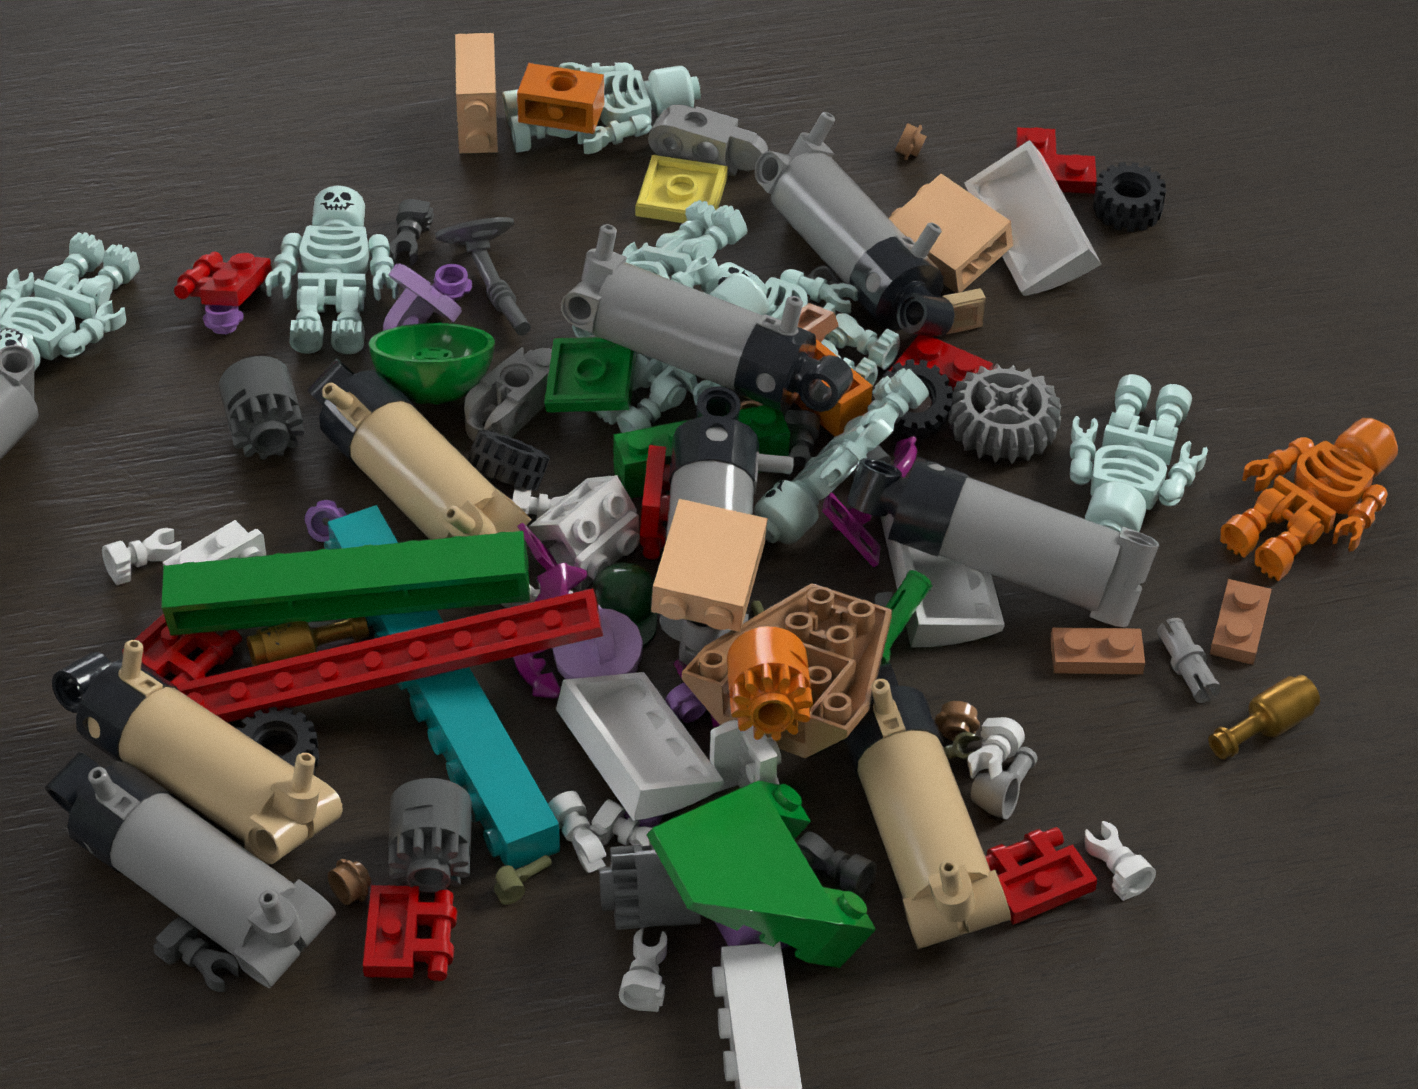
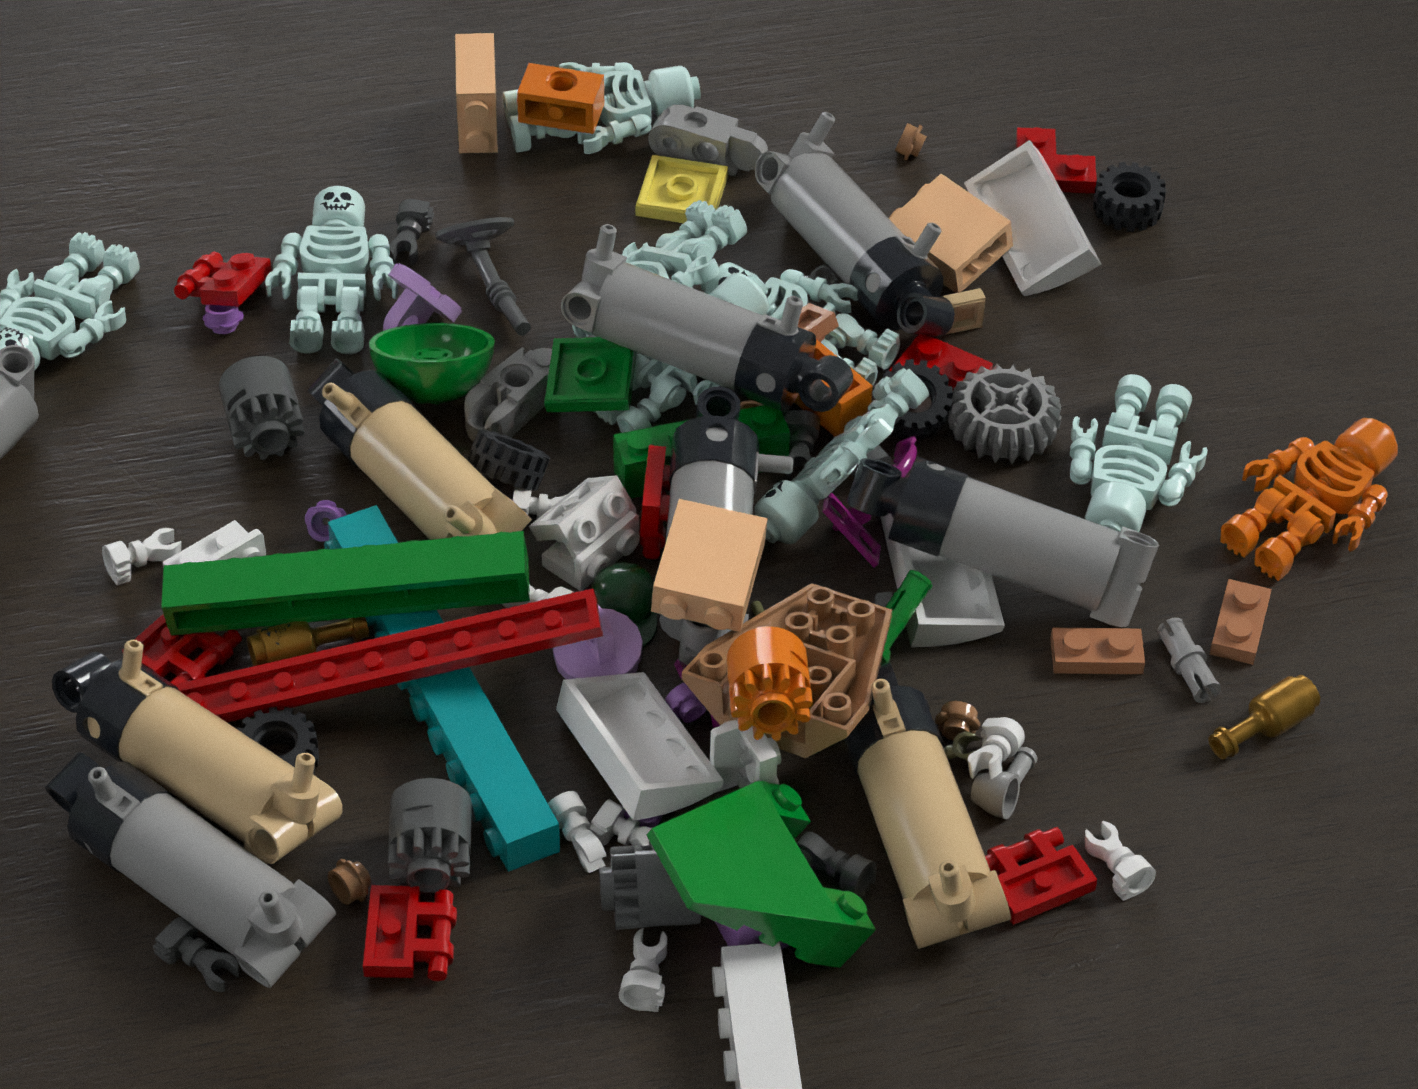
medium lavender plate [432,264,472,301] -> none
olive hand [494,855,552,905] -> none
magenta piece [513,522,587,698] -> none

